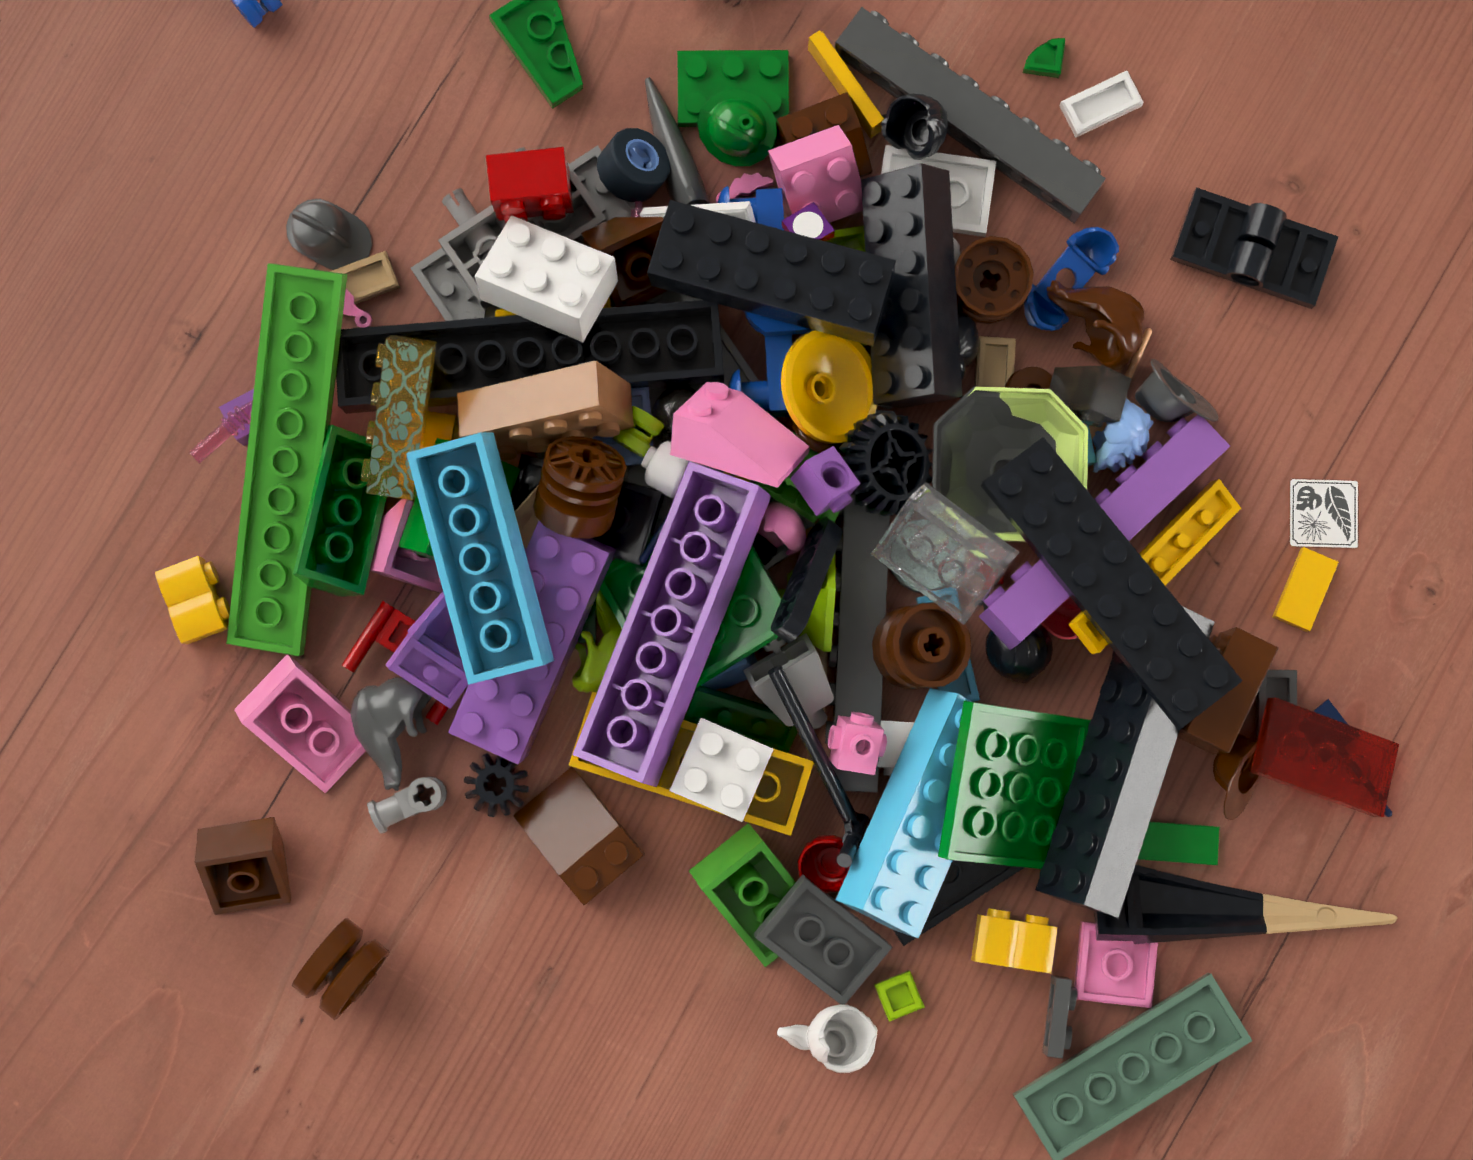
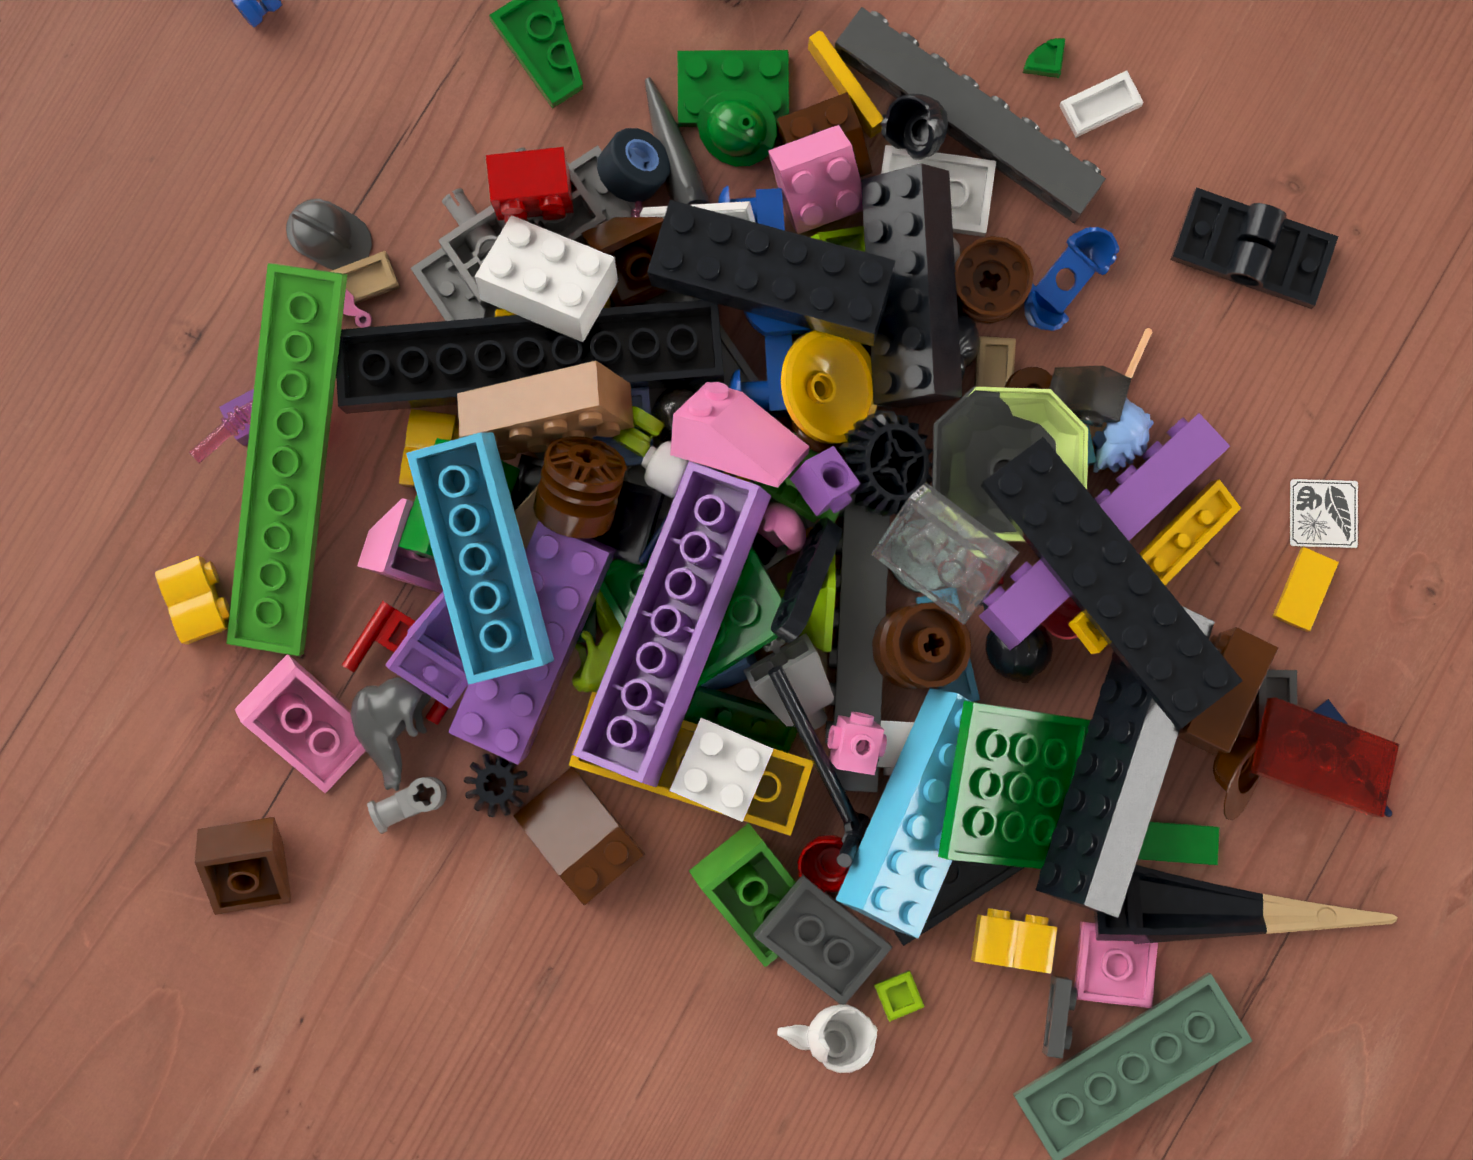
reddish brown wheel [292,918,390,1020] -> none
green slope [293,425,398,597] -> none
clear yellow brick [361,335,437,500] -> none
bright pink piece [716,173,773,203] -> none
tile [782,202,835,241] -> none
reddish brown piece [1047,280,1144,370] -> none
dark grey piece [1135,359,1219,422] -> none

